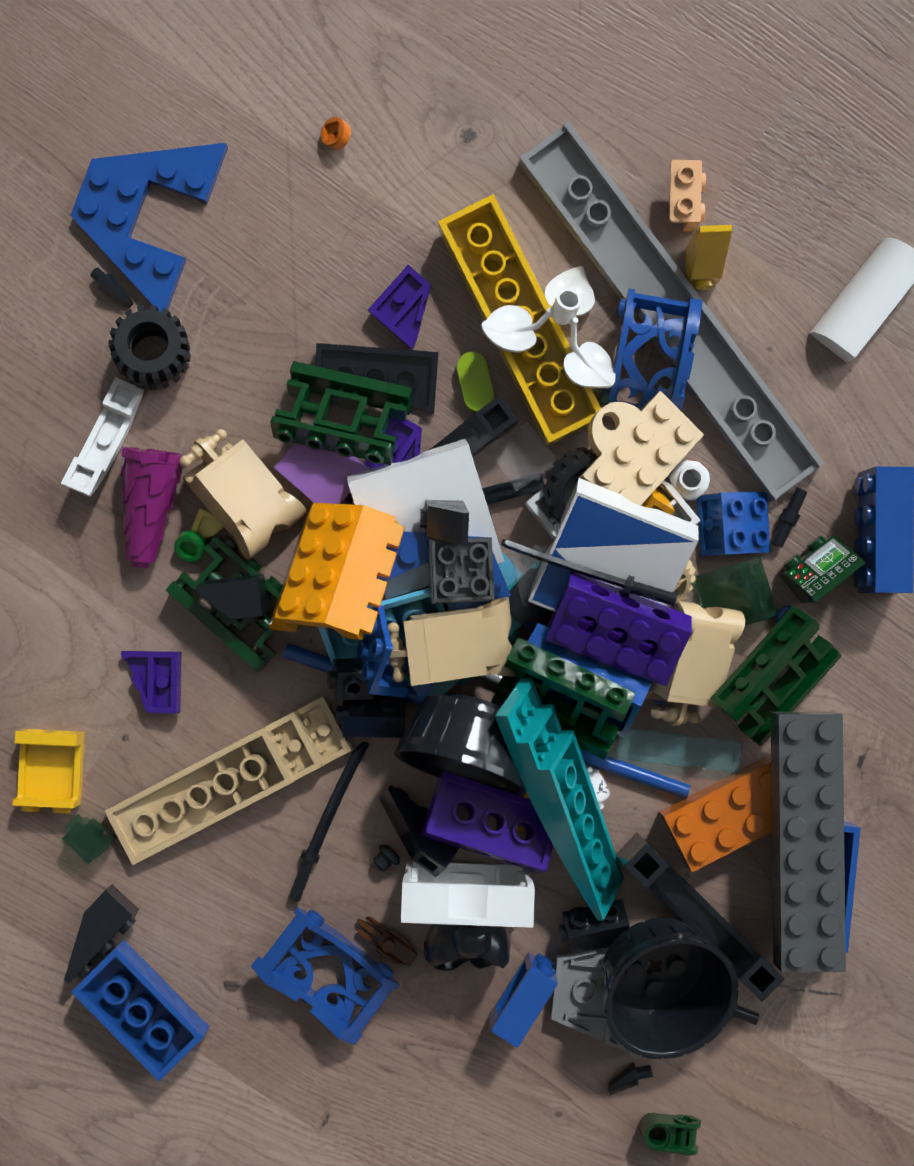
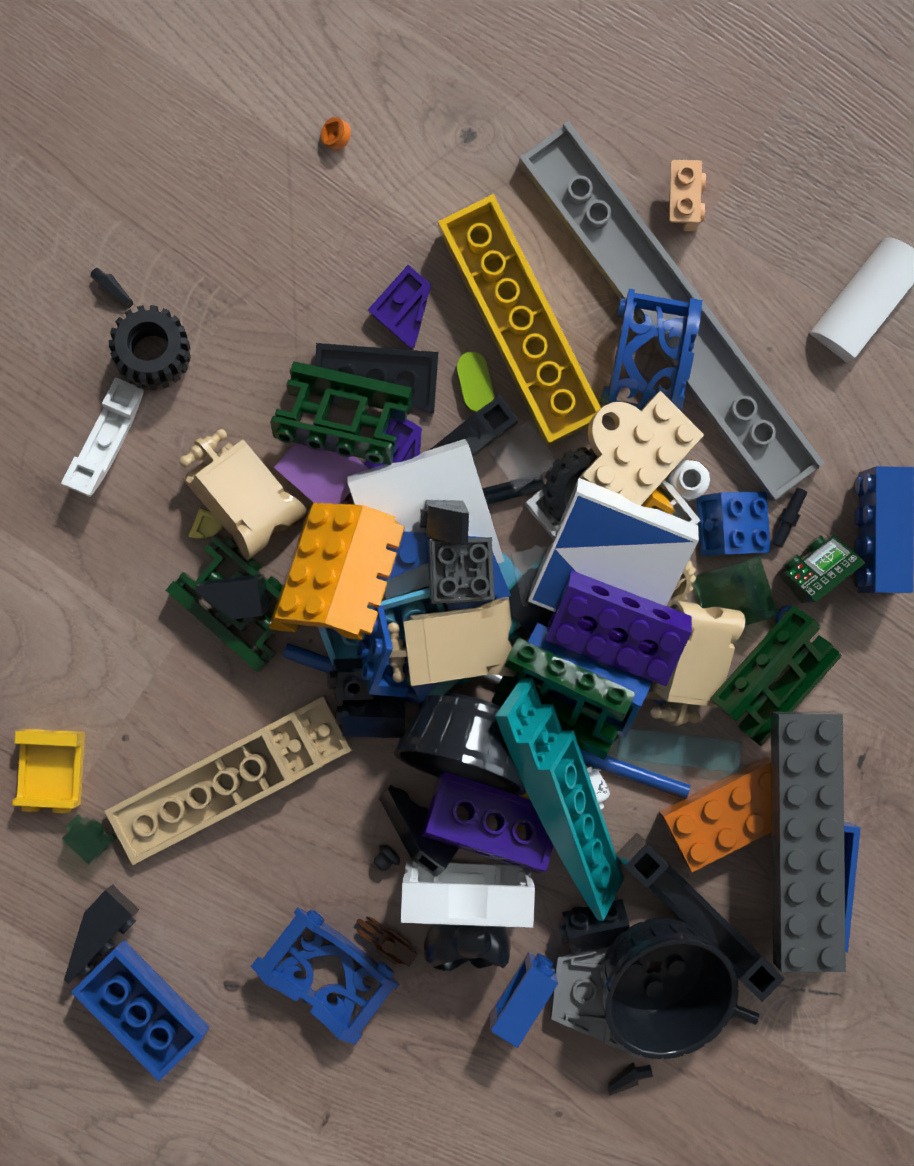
blue wing [70,143,228,312] -> none
magenta cone [120,447,184,568] -> none
dark purple wing [121,651,182,714] -> none
green tile [174,530,207,562] -> none
black sword [289,741,369,901] -> none
white plant [481,266,615,388] -> none
black sword [501,539,678,606] -> none
dark green piece [639,1113,701,1155] -> none
yellow slope [685,225,732,290] -> none

